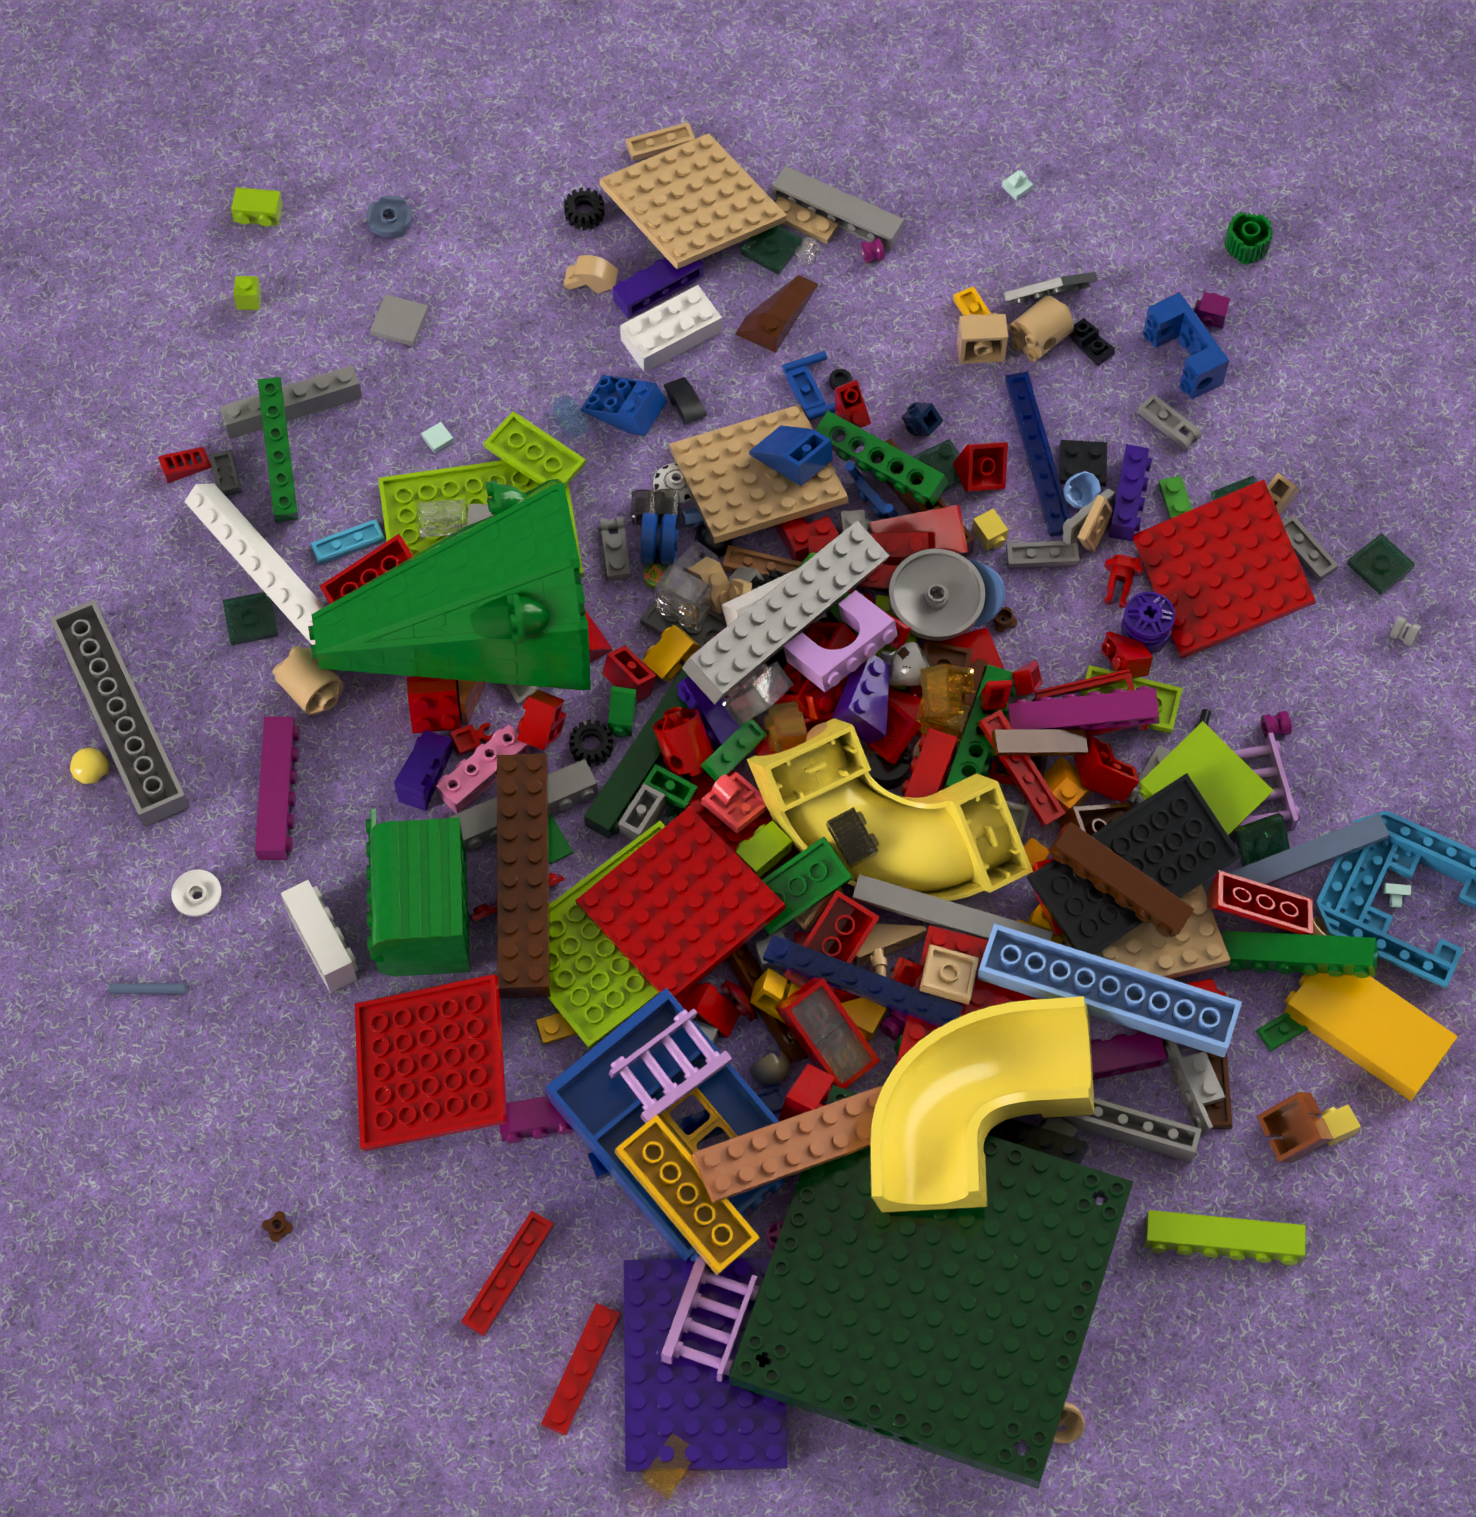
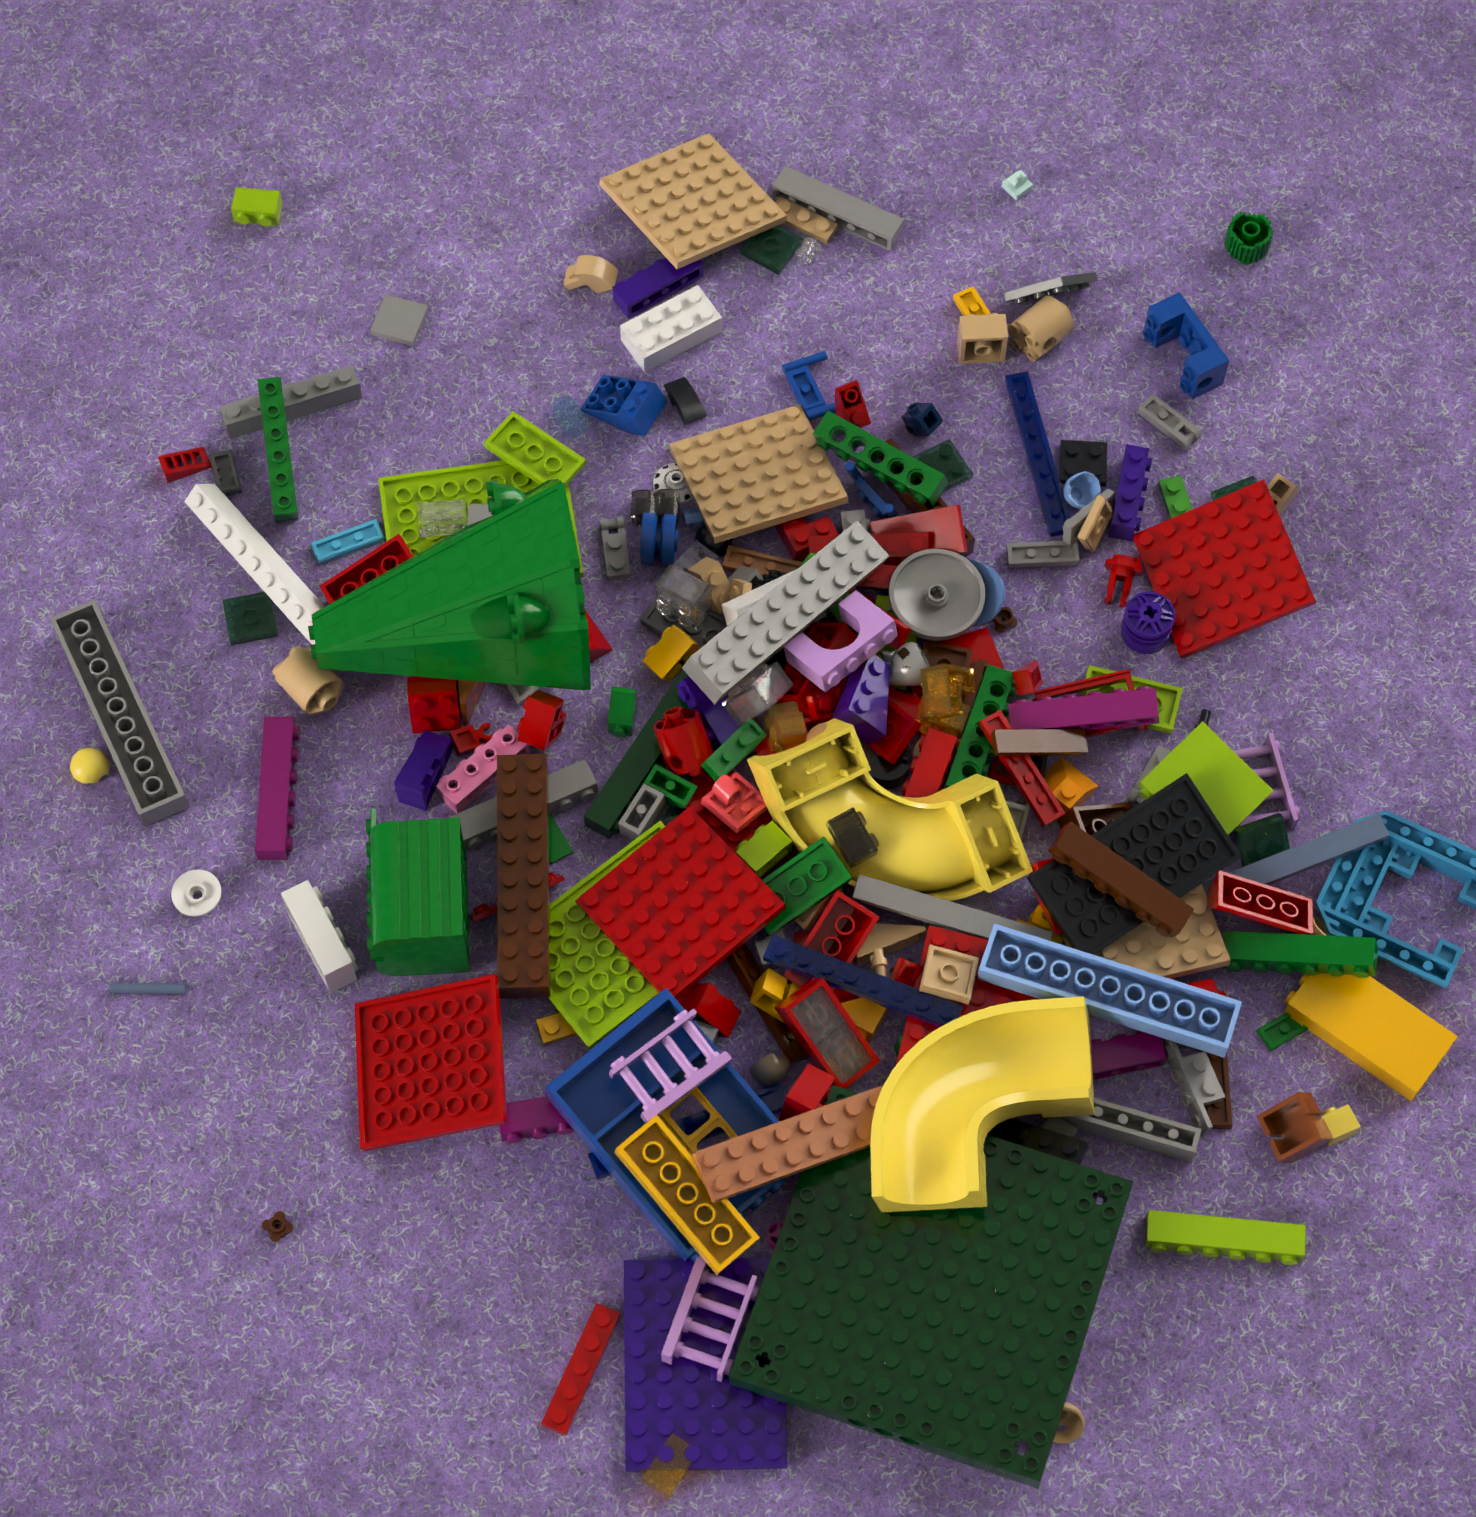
lime brick [233,276,261,310] -> none
sand blue plate [367,195,412,238] -> none
light aqua tile [421,422,454,453] -> none
red plate [461,1210,554,1337] -> none
black tyre [564,187,605,230] -> none
black tyre [569,720,613,767] -> none
red brick [602,645,656,702] -> none
tan plate [625,122,695,162] -> none
tile [643,564,667,589] -> none
dark red dish [720,980,758,1022] -> none
reddish brown wedge [736,275,818,353] -> none
blue slope [749,425,833,486] -> none
black tile [829,369,852,390] -> none
magenta wheel [861,238,885,264] -> none
magenta wheel [879,1006,908,1042] -> none
red slope [953,442,1008,491] -> none
light yellow brick [972,509,1008,551] -> none
red slope [980,680,1012,710] -> none
light orange slope [1024,837,1050,865] -> none
black slope [1069,318,1115,366] -> none
red brick [1074,736,1139,803] -> none
red slope [1102,631,1153,678] -> none
magenta brick [1194,292,1231,328] -> none
magenta wheel [1261,711,1292,738] -> none
light grey plate [1283,515,1339,581] -> none
clear green plate [1347,533,1415,596] -> none
light aqua tile [1382,883,1411,908] -> none
light grey wheel [1389,616,1421,647] -> none

